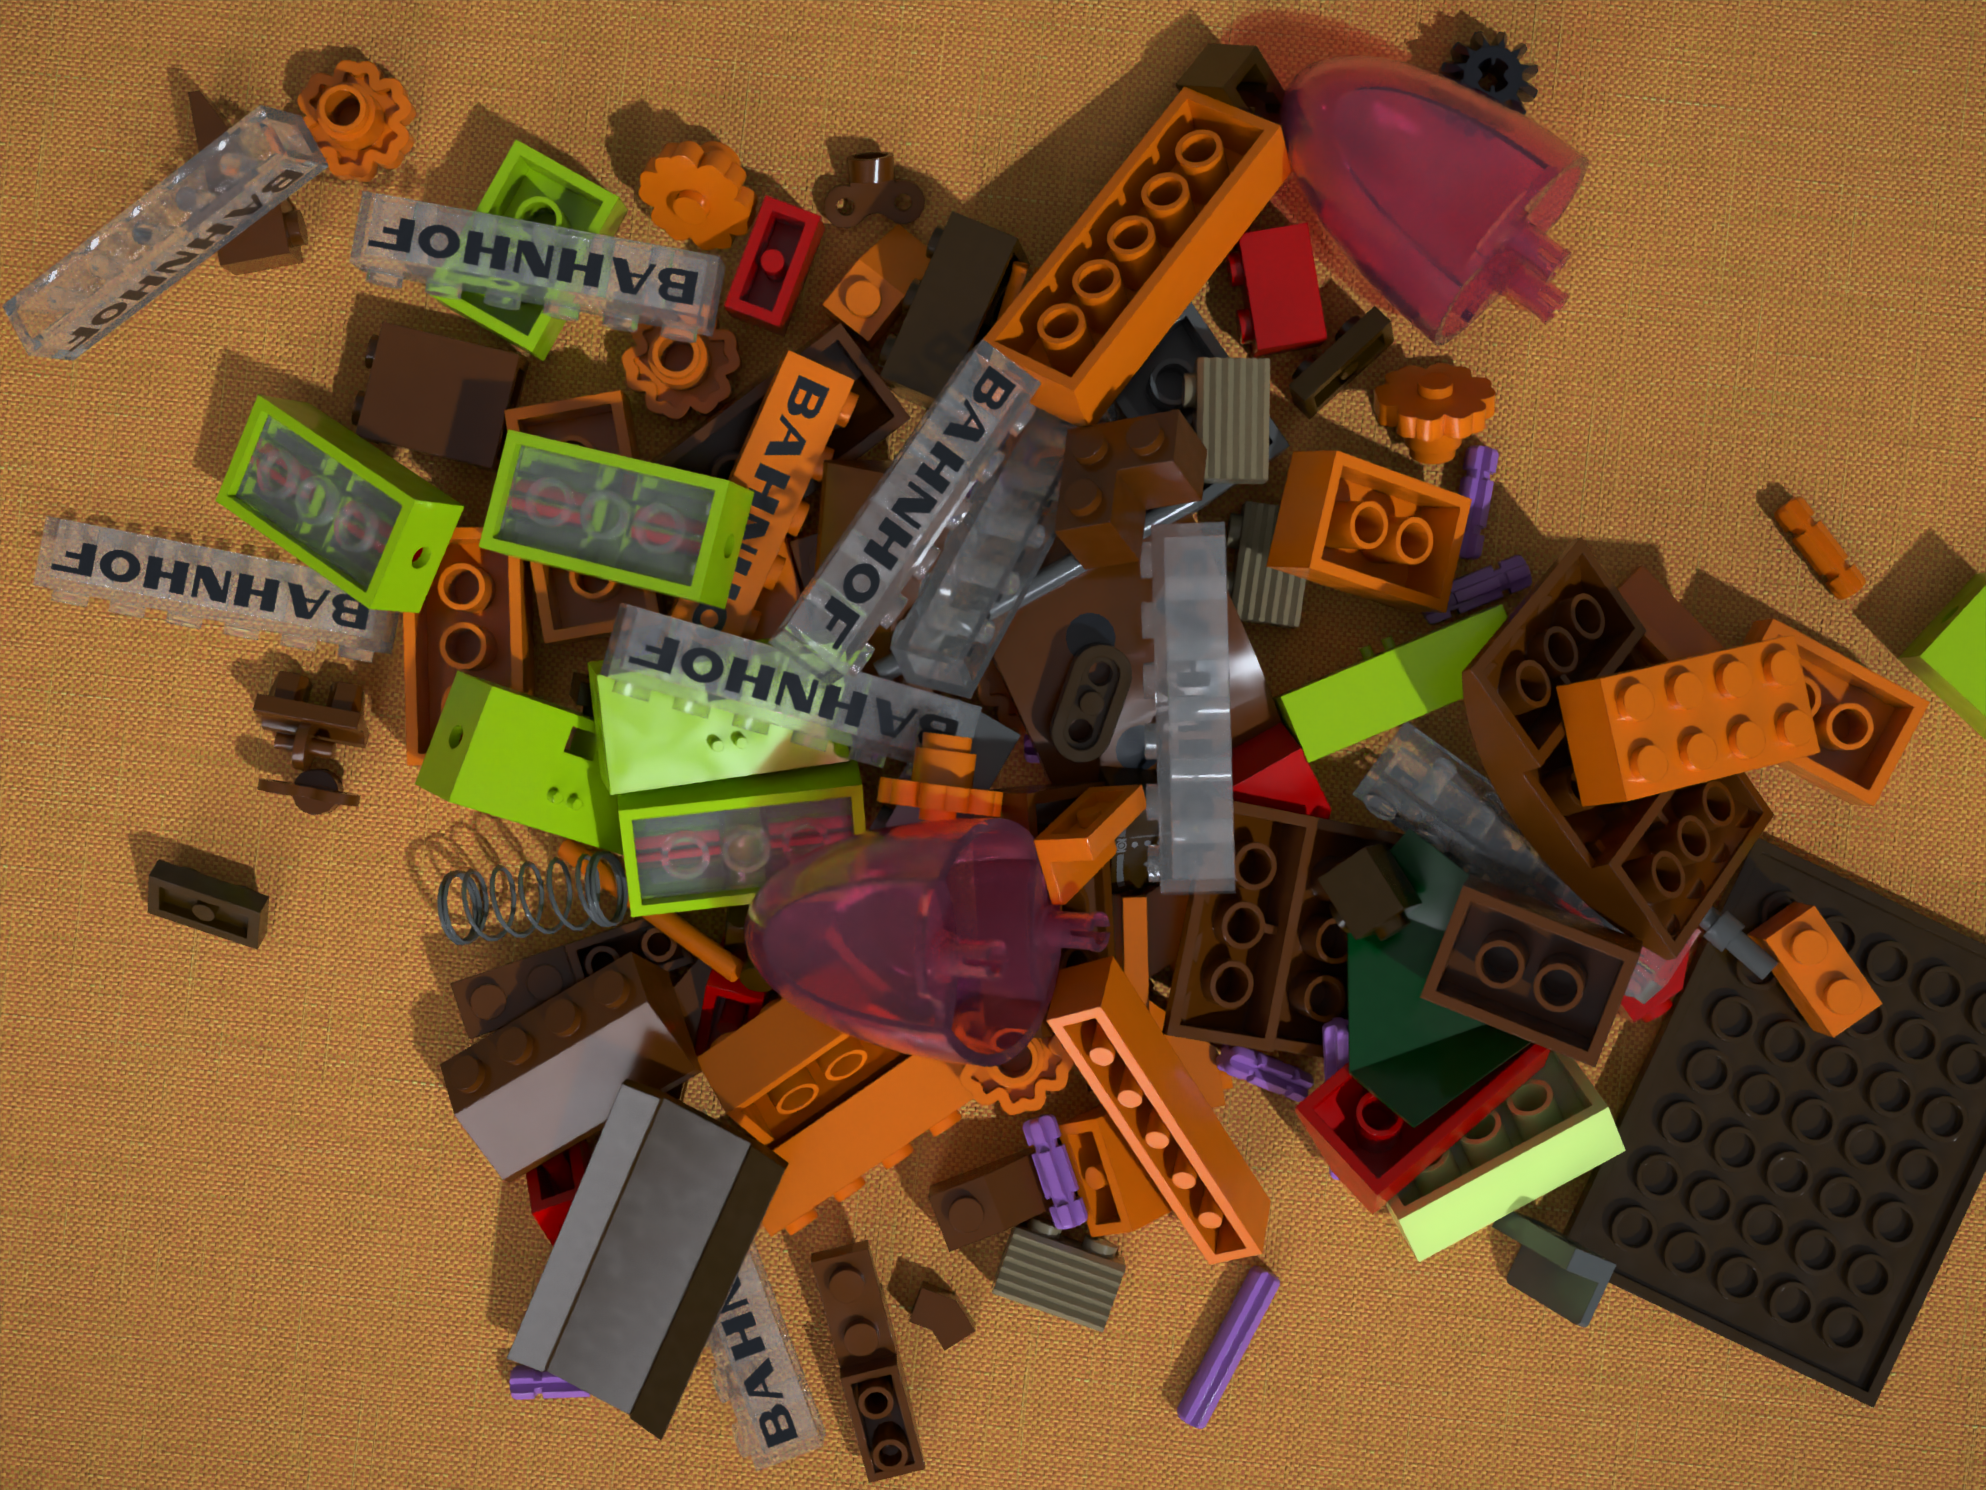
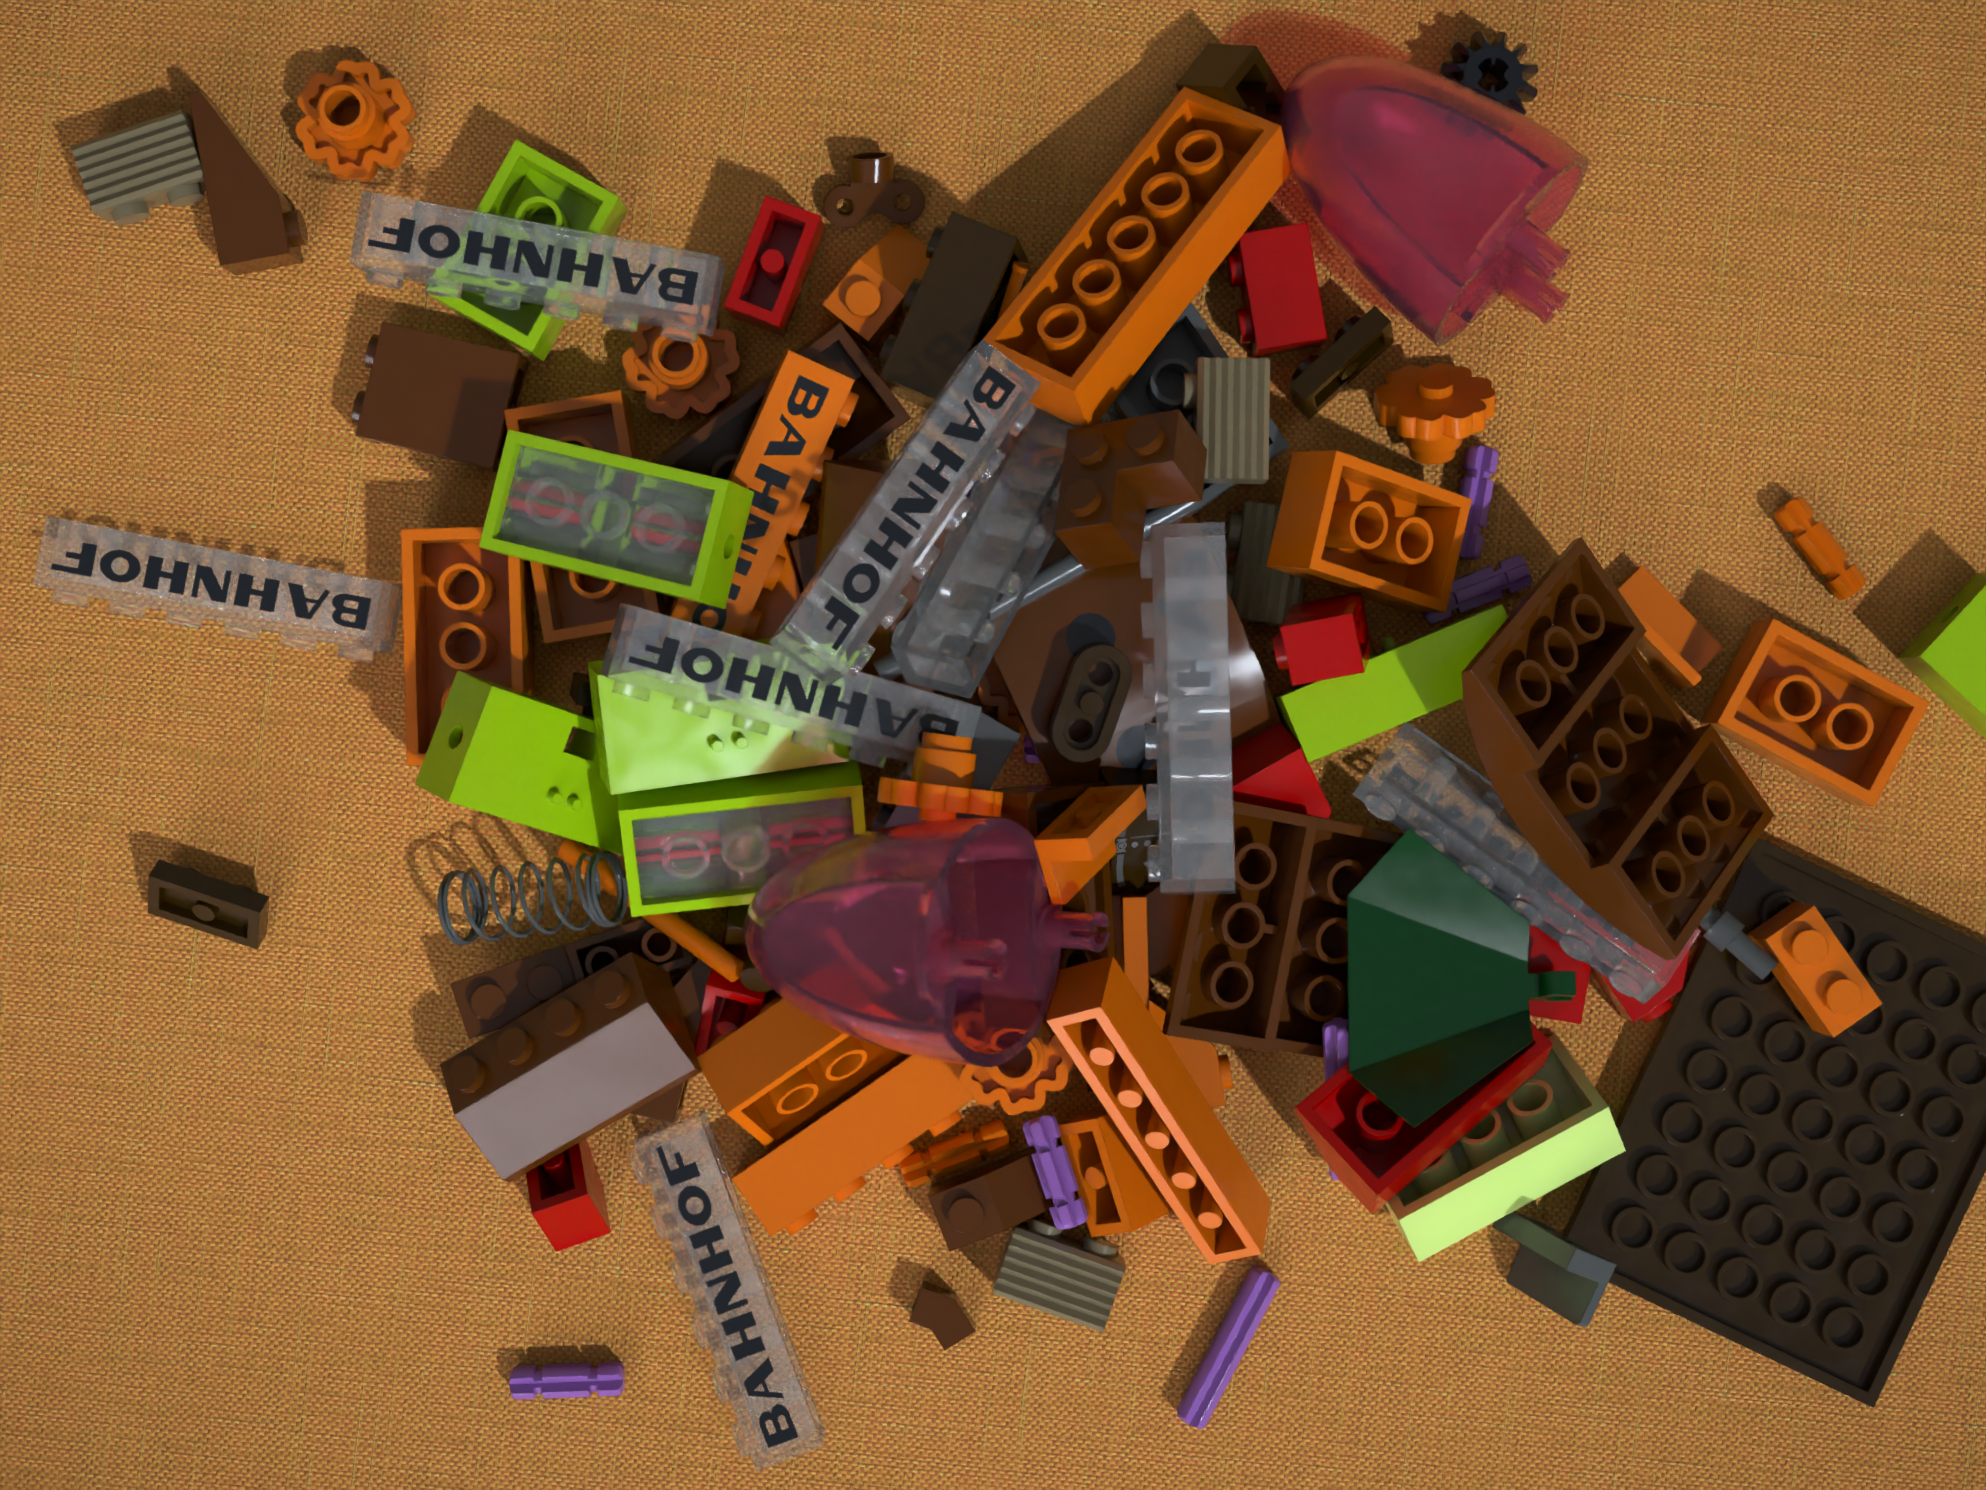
clear brick [2,105,329,361] -> none
brick [215,394,464,613] -> none
reddish brown hips [253,671,370,772] -> none
reddish brown piece [257,769,361,815] -> none
dark brown hinge [507,1079,789,1440] -> none
orange plant [638,140,758,251] -> none
reddish brown slope [811,1240,925,1483] -> none
medium lavender axle [1216,1044,1314,1102] -> none
dark brown brick [1318,843,1423,941] -> none
reddish brown brick [1420,874,1643,1067] -> none
orange brick [1556,634,1820,807] -> none
none -> dark tan brick [71,109,206,226]
none -> orange axle [899,1120,1011,1188]
none -> red brick [1273,591,1373,686]

